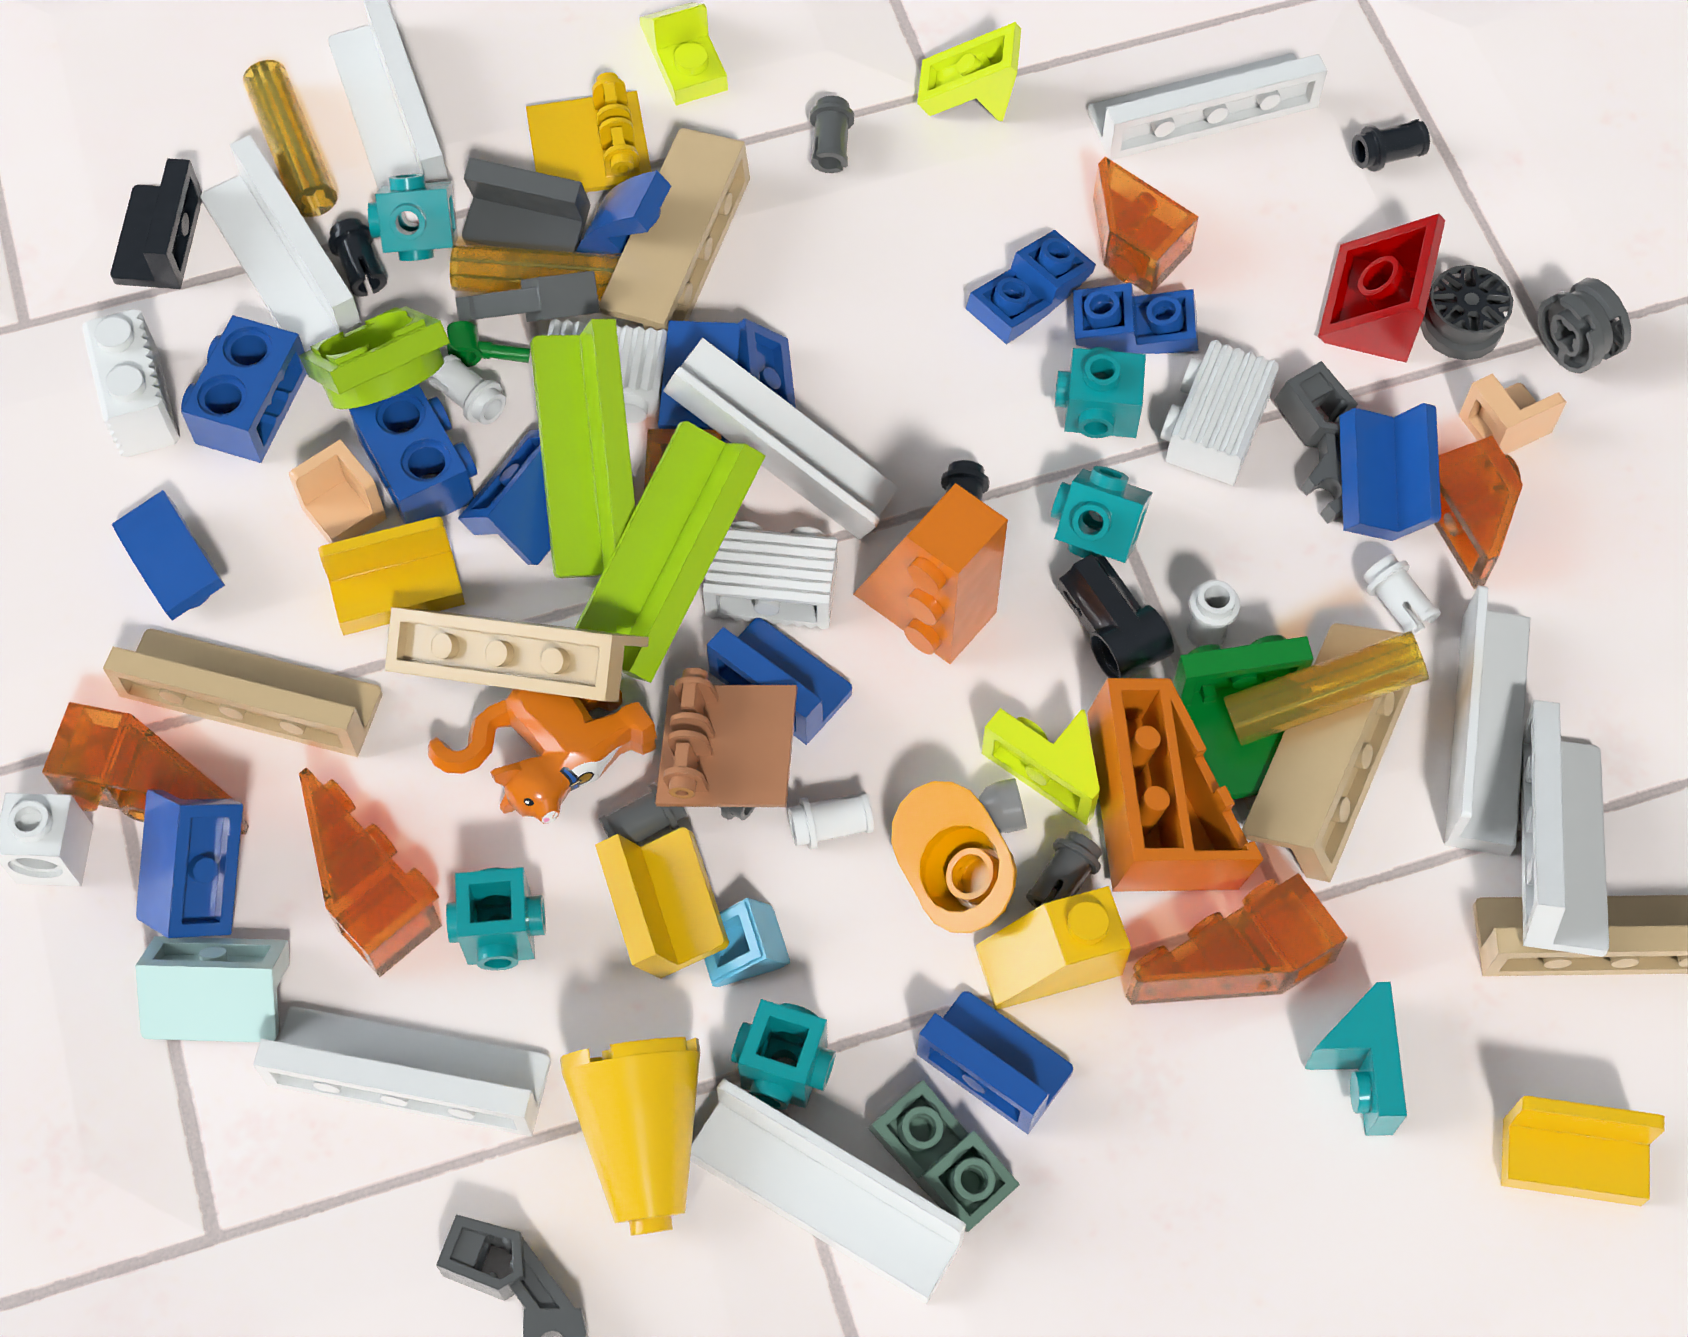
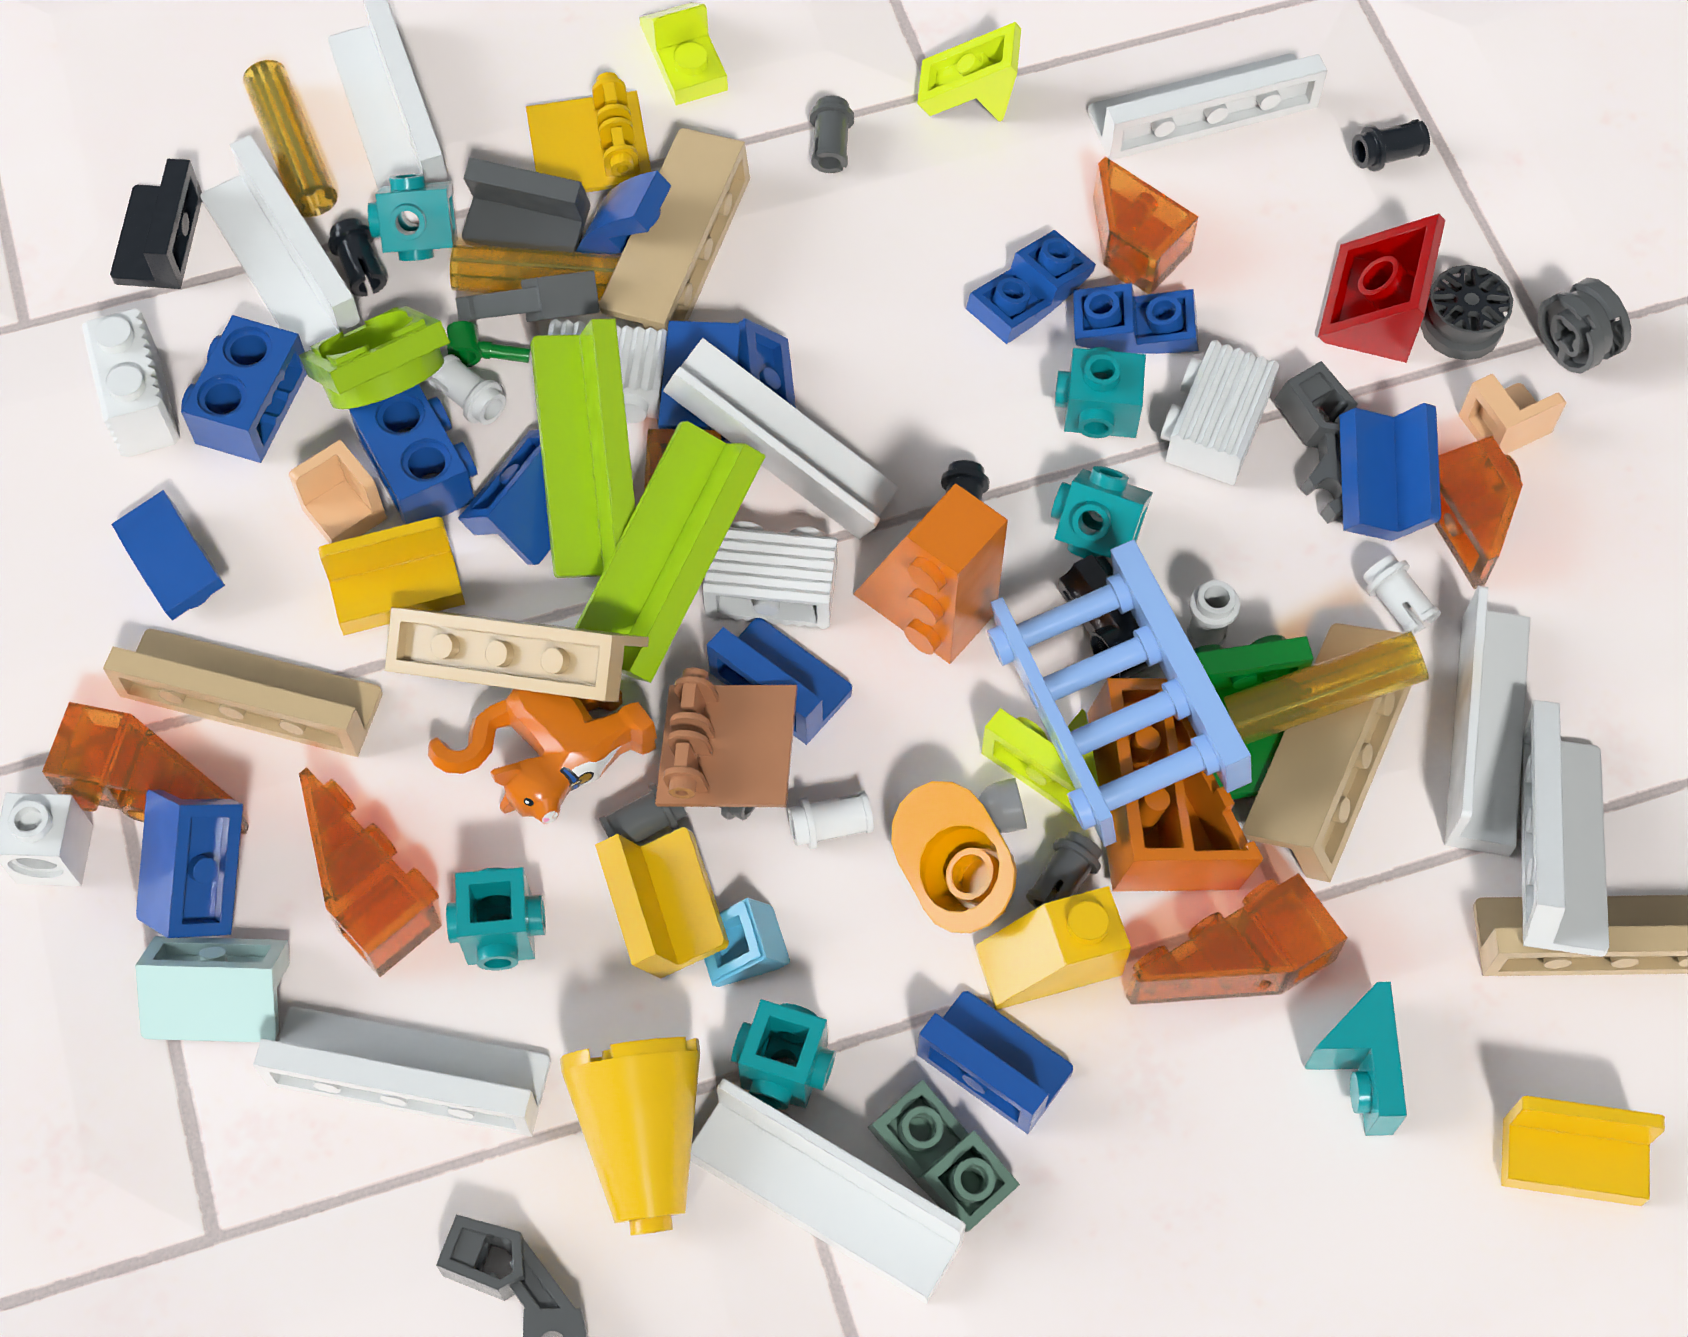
none -> light blue fence [987,540,1252,847]

